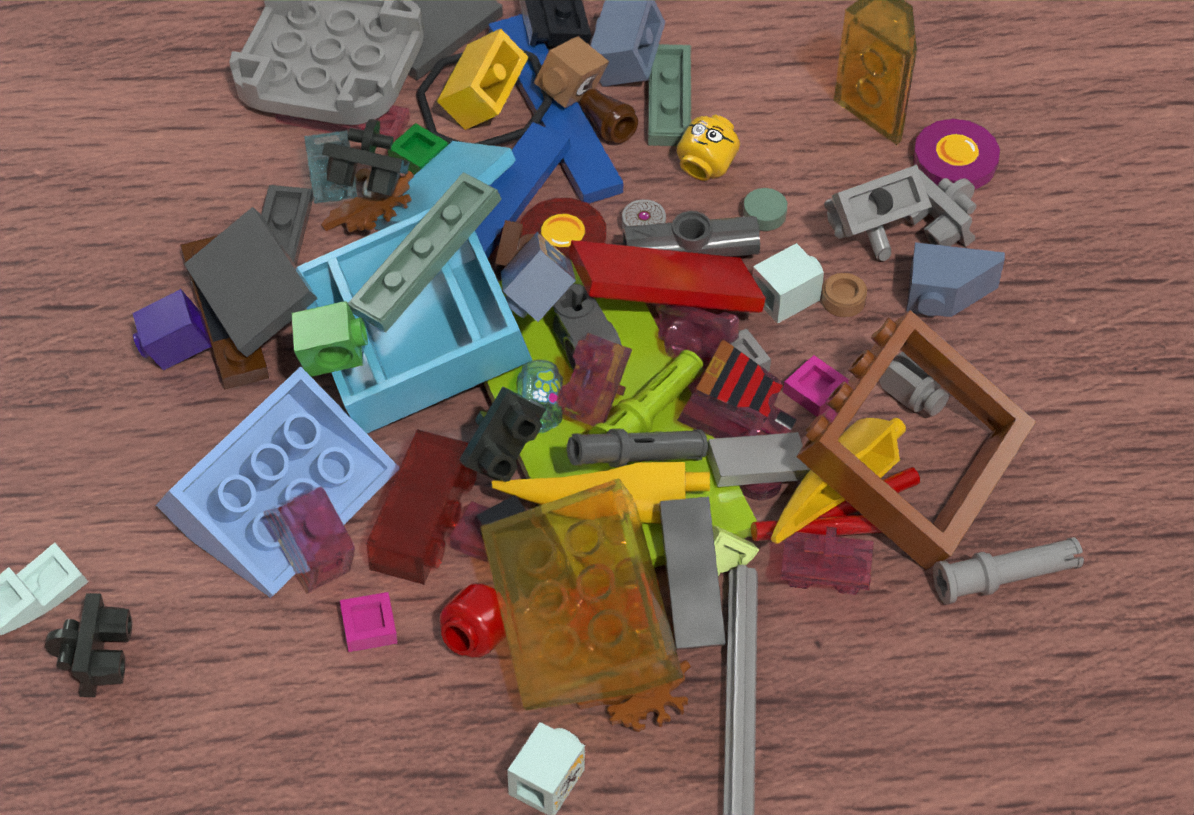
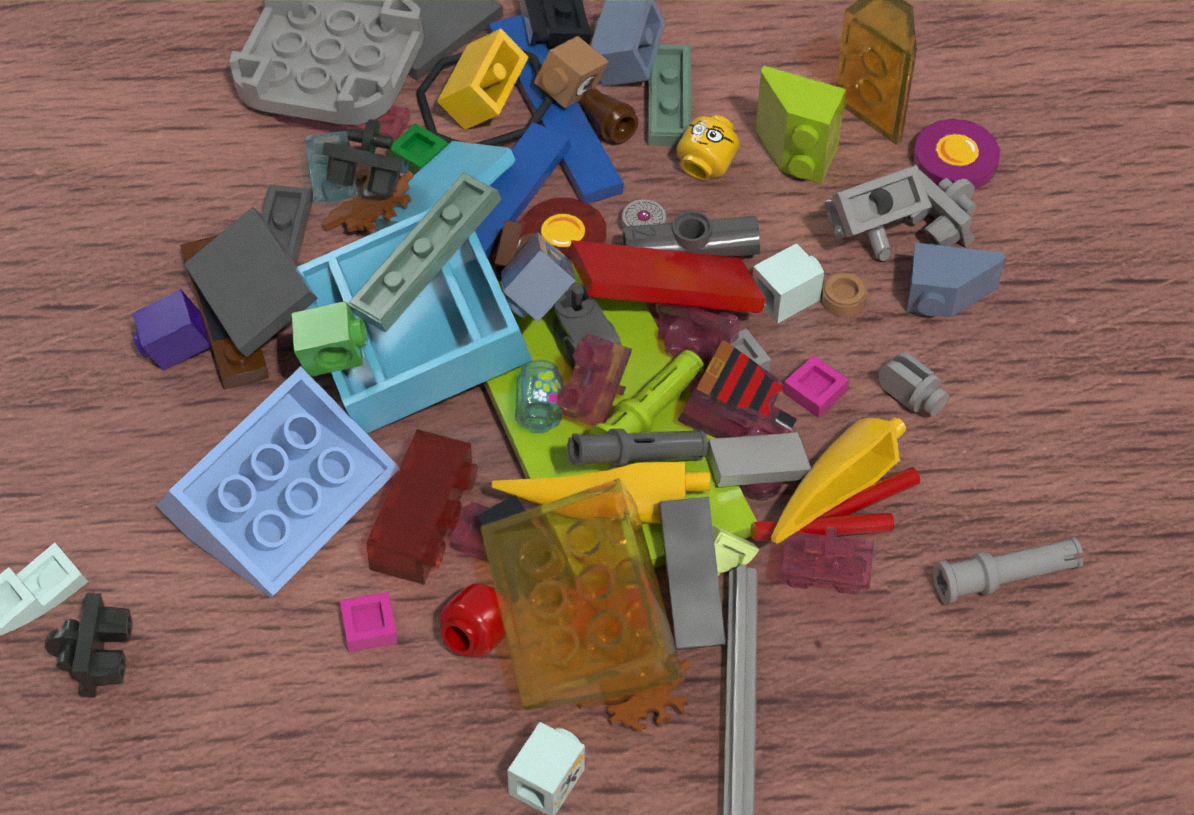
clear pink torso [263,486,355,594] -> none
pearl dark grey hips [459,387,546,482] -> none
sand green tile [743,188,788,231] -> none
dark orange window [796,310,1036,570] -> none
none -> lime slope [755,66,846,184]

